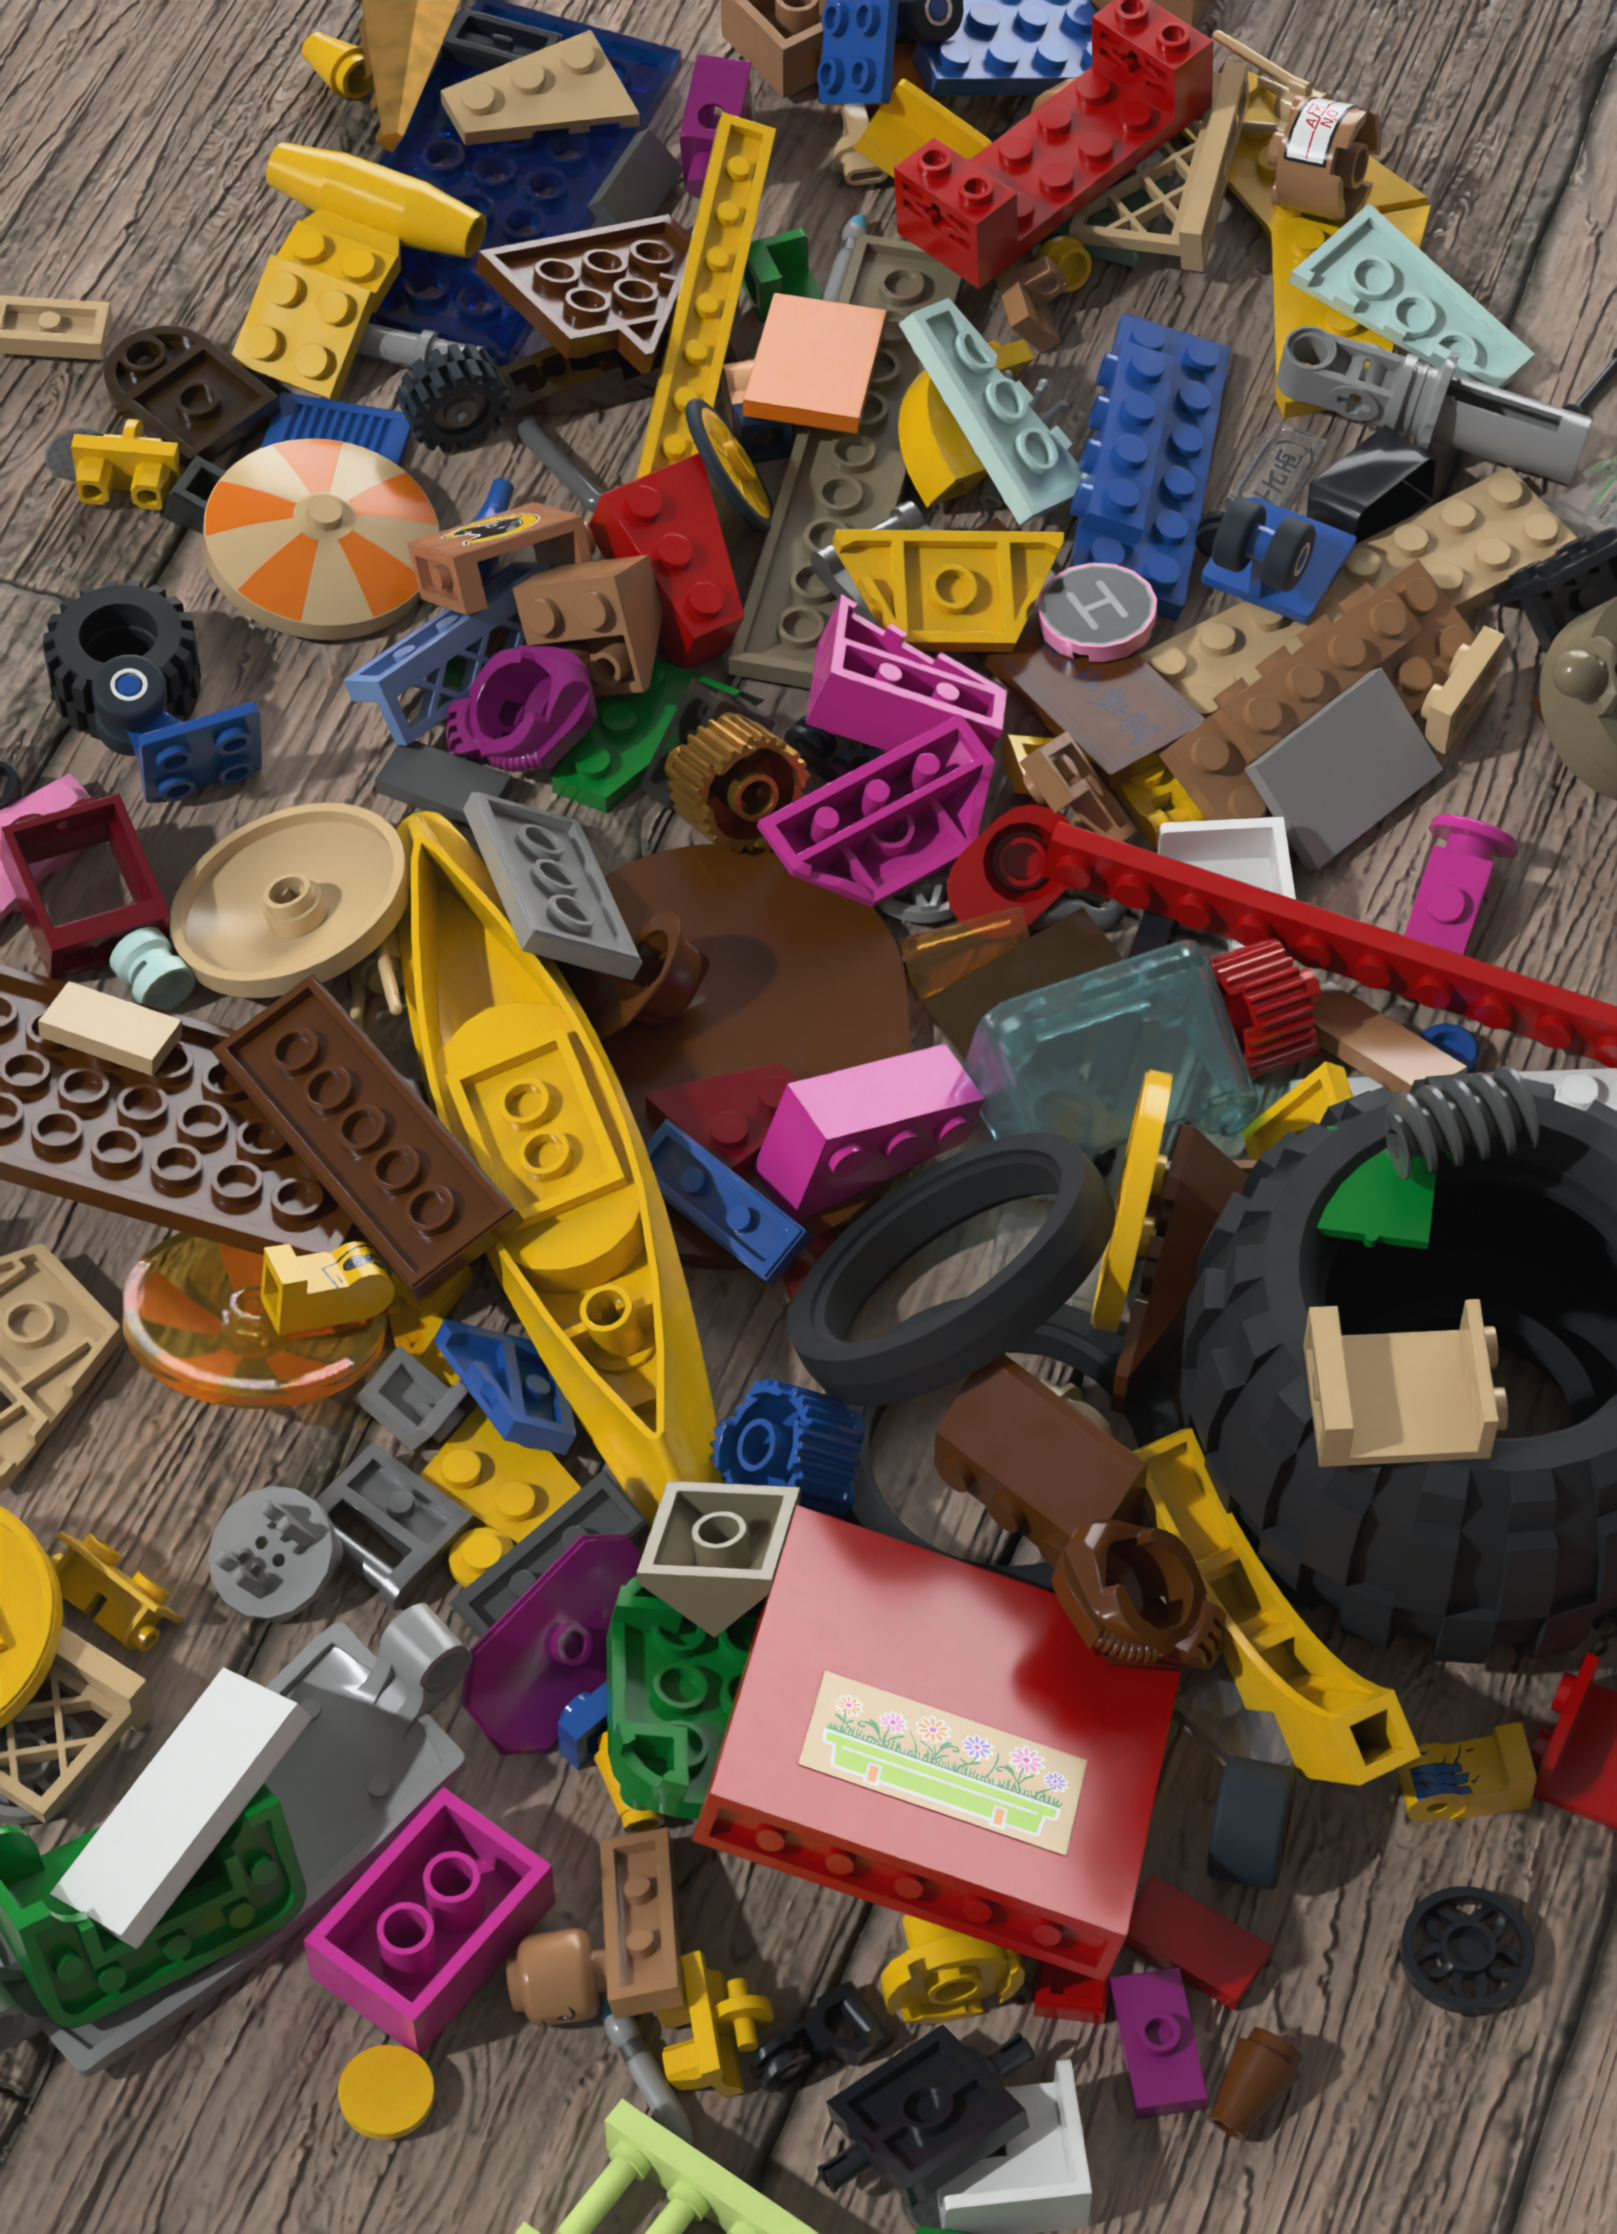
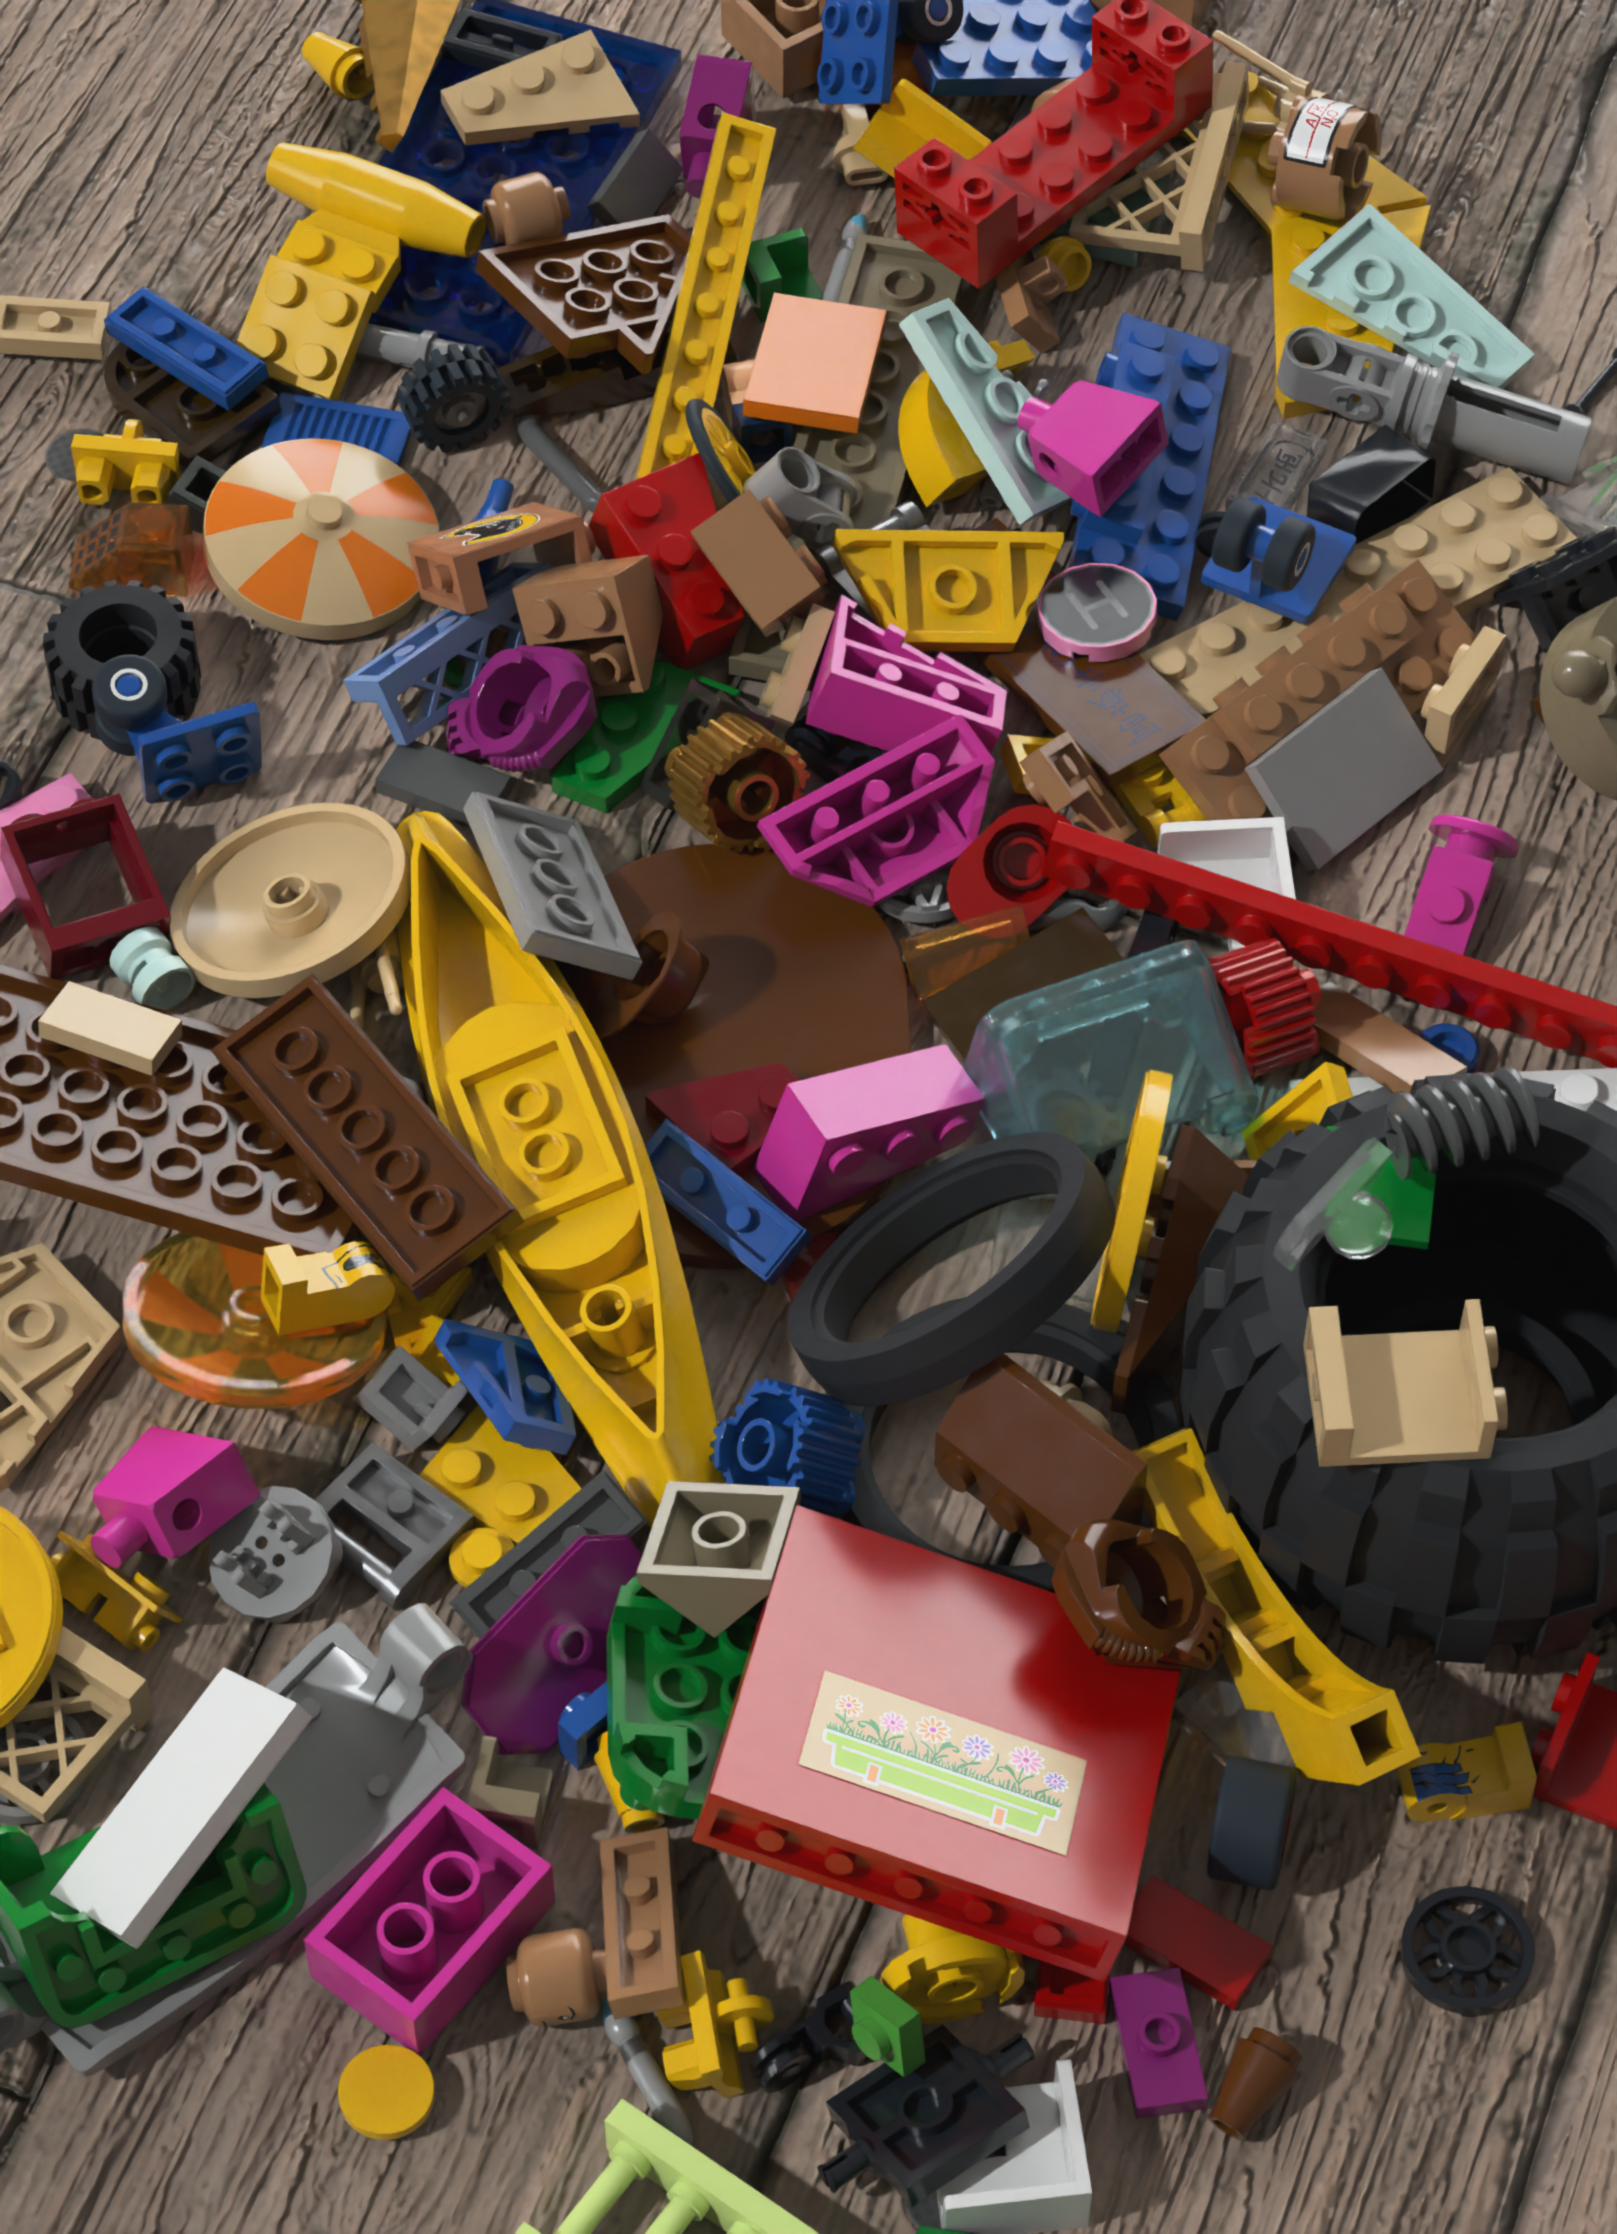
none -> clear orange slope [69,502,195,597]
none -> dark pink torso [90,1426,260,1568]
none -> blue tile [104,286,269,411]
none -> dark tan panel [467,1735,553,1850]
none -> medium nougat head [483,172,571,246]
none -> medium nougat slope [691,489,828,637]
none -> light grey piece [743,447,858,549]
none -> tan plate [759,603,835,734]
none -> bright green plate [850,1976,925,2078]
none -> dark pink torso [1018,381,1169,517]
none -> clear tile [1273,1137,1393,1271]

